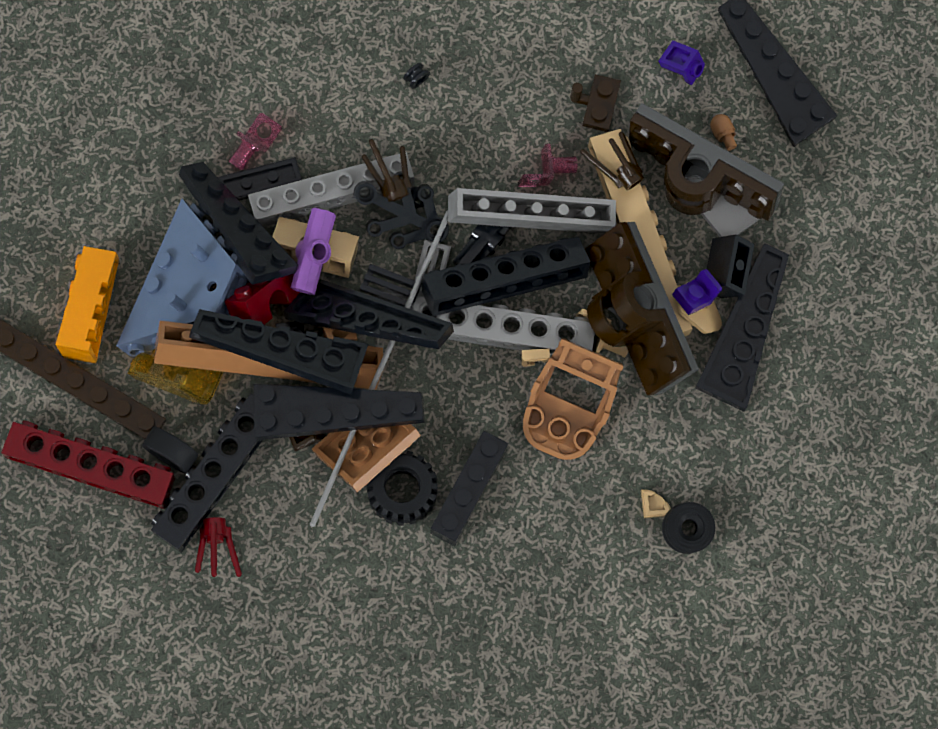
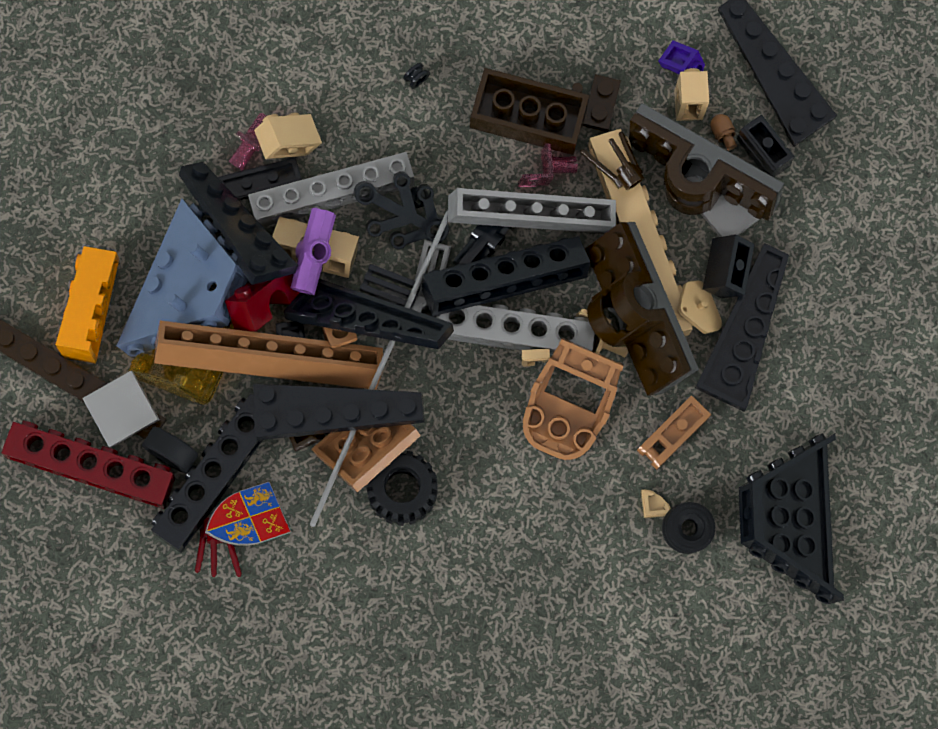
black wing [189,309,368,394] -> none
dark brown plant [362,139,412,202] -> none
black arch [430,431,509,546] -> none
dark purple bracket [672,269,722,315] -> none
none -> light grey tile [82,371,160,448]
none -> shield [205,482,291,546]
none -> tan brick [254,113,322,159]
none -> dark brown brick [470,68,589,155]
none -> medium nougat plate [637,395,711,470]
none -> tan brick [674,68,709,121]
none -> black brick [737,115,795,177]
none -> black piece [739,433,844,604]

